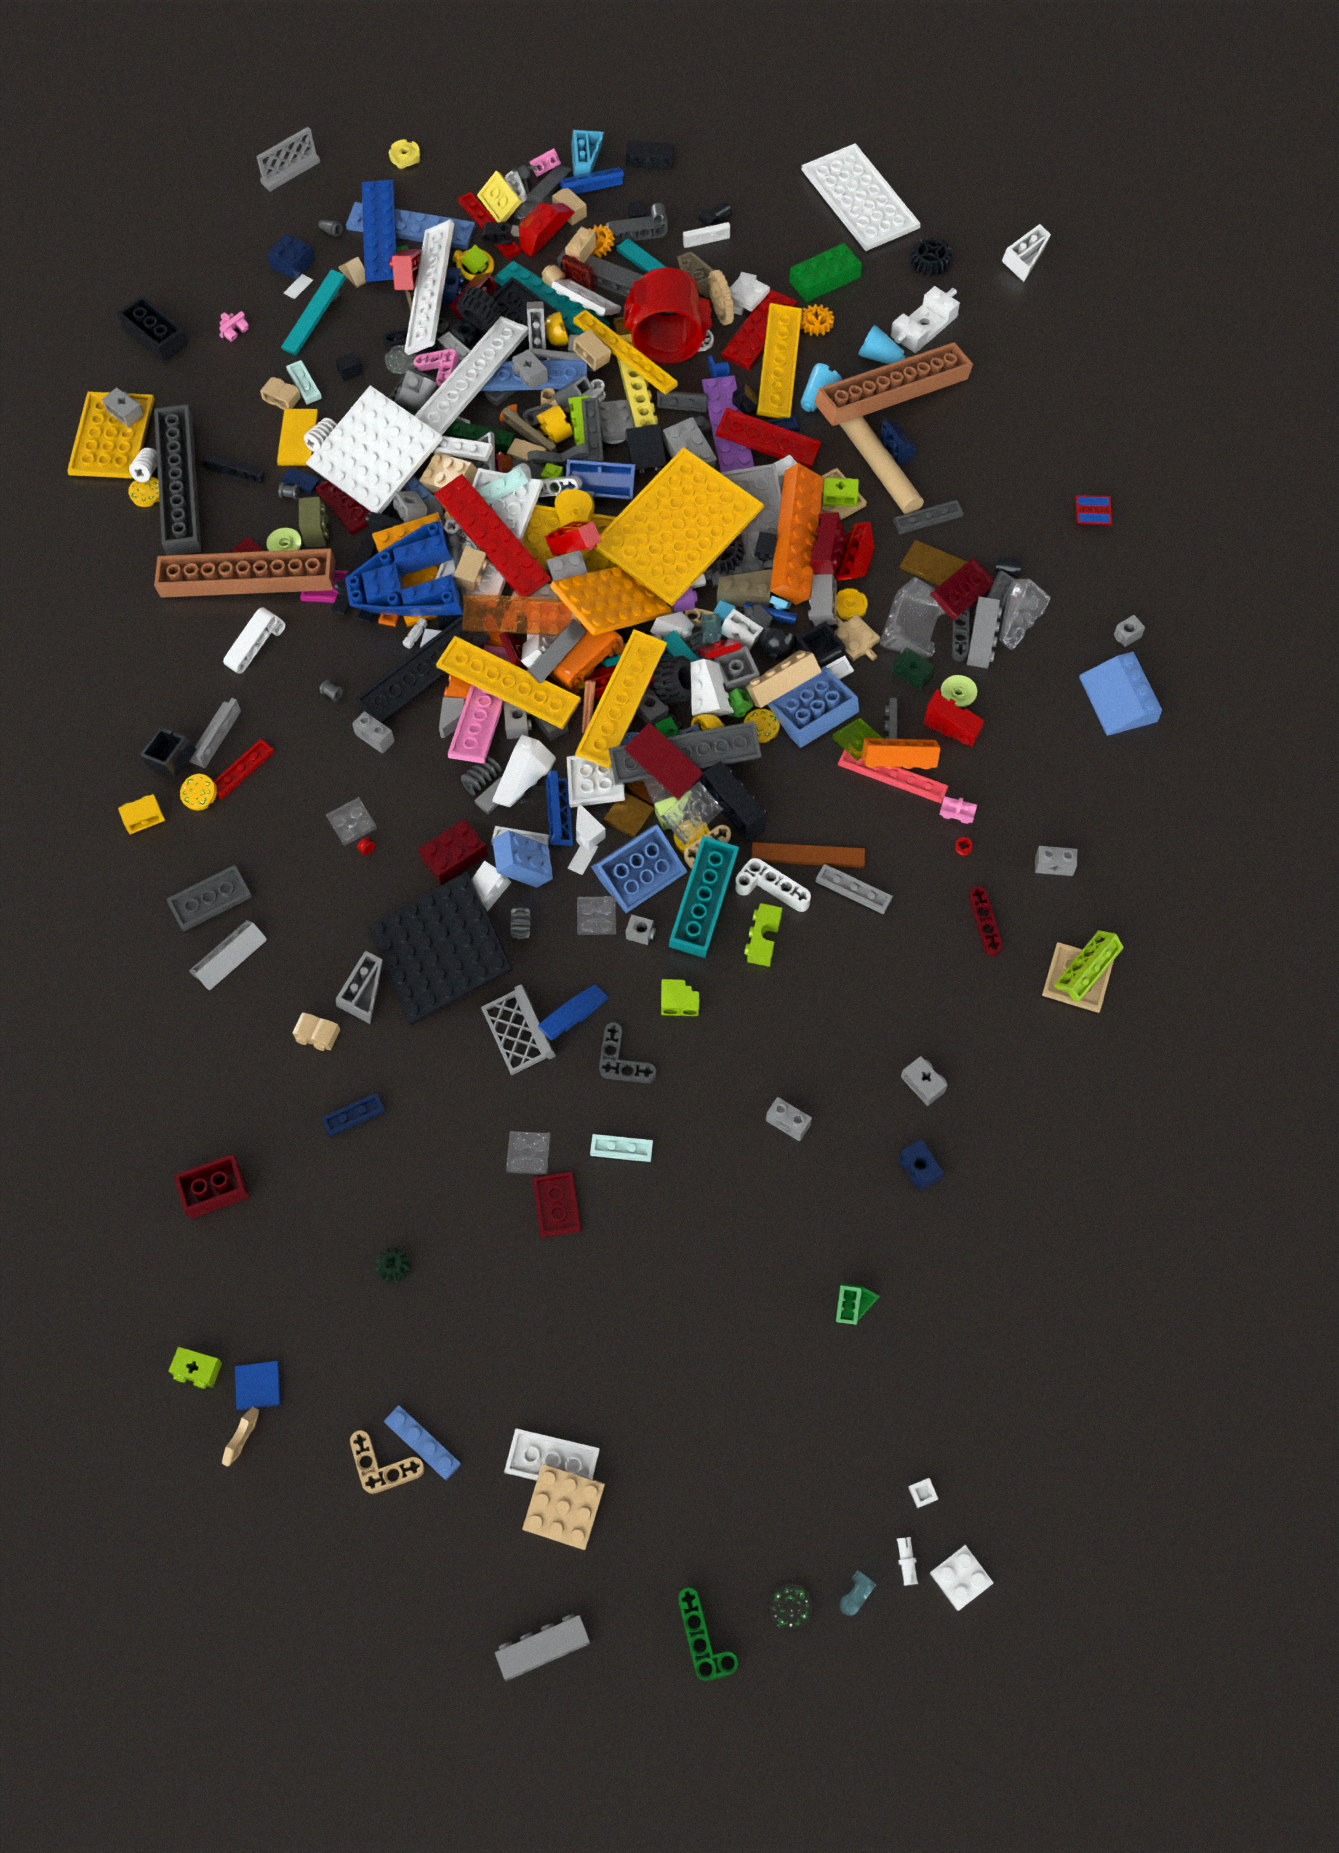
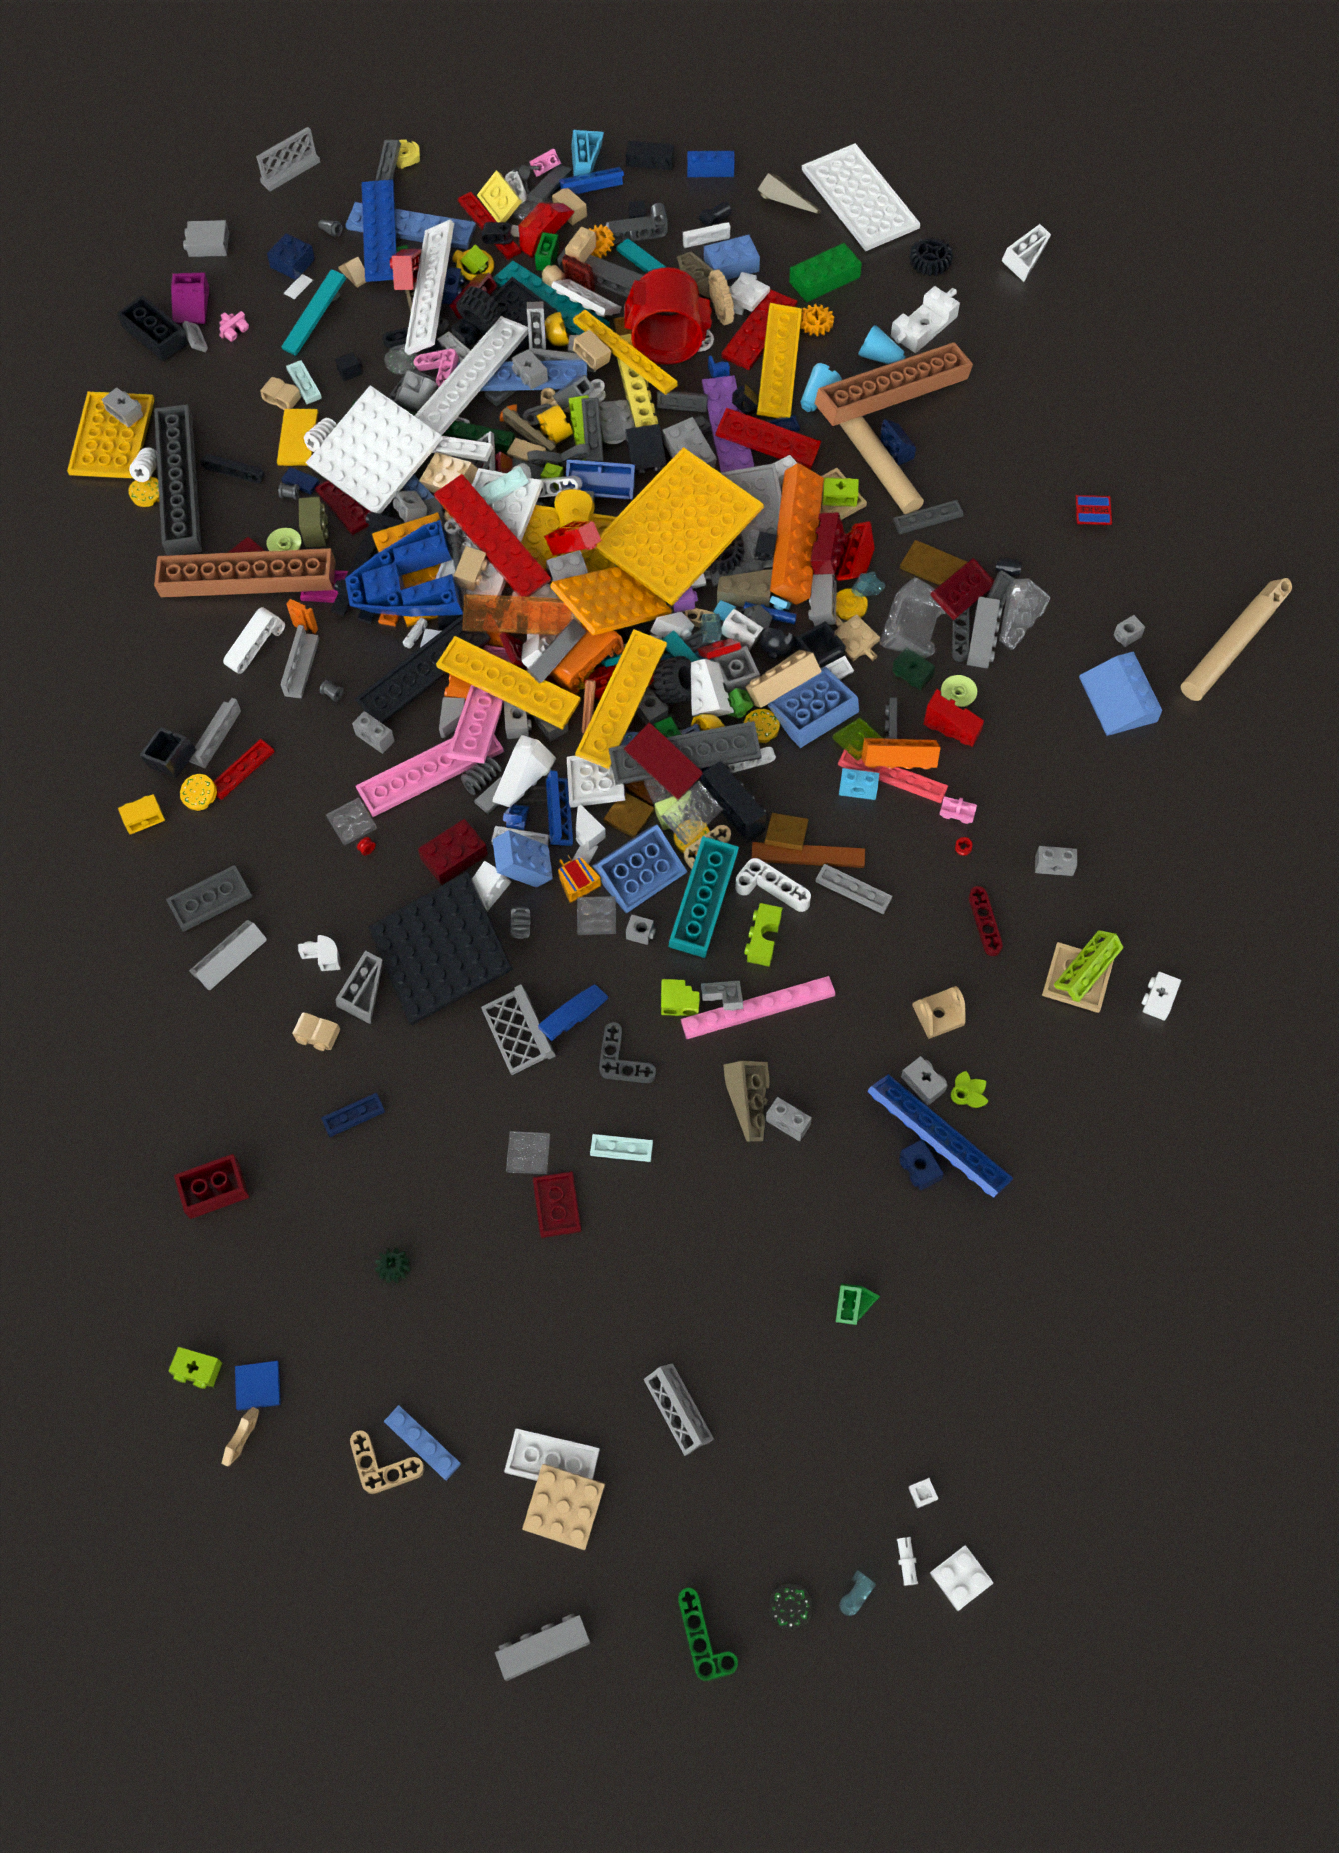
none -> magenta slope [171,273,209,324]
none -> light grey plate [182,321,208,352]
none -> light grey brick [183,220,229,257]
none -> light grey fence [280,625,319,699]
none -> orange plate [286,599,318,634]
none -> white brick [298,935,341,971]
none -> bright pink plate [356,735,504,817]
none -> dark grey plate [375,140,401,181]
none -> blue slope [503,804,529,831]
none -> green brick [535,232,559,271]
none -> torso [558,855,601,903]
none -> light grey fence [644,1363,714,1456]
none -> bright pink plate [681,976,835,1039]
none -> blue brick [687,151,734,177]
none -> light grey plate [701,981,743,1011]
none -> medium blue brick [704,235,760,280]
none -> dark tan wedge [724,1061,770,1142]
none -> white beam [725,747,776,773]
none -> wedge [758,173,821,214]
none -> pearl gold tile [765,813,809,851]
none -> medium azure brick [839,768,880,800]
none -> clear light blue piece [851,571,886,597]
none -> blue plate [867,1074,1013,1198]
none -> tan hose [912,986,965,1039]
none -> lime plate [951,1071,988,1108]
none -> white brick [1141,972,1181,1021]
none -> tan piece [1181,578,1292,701]

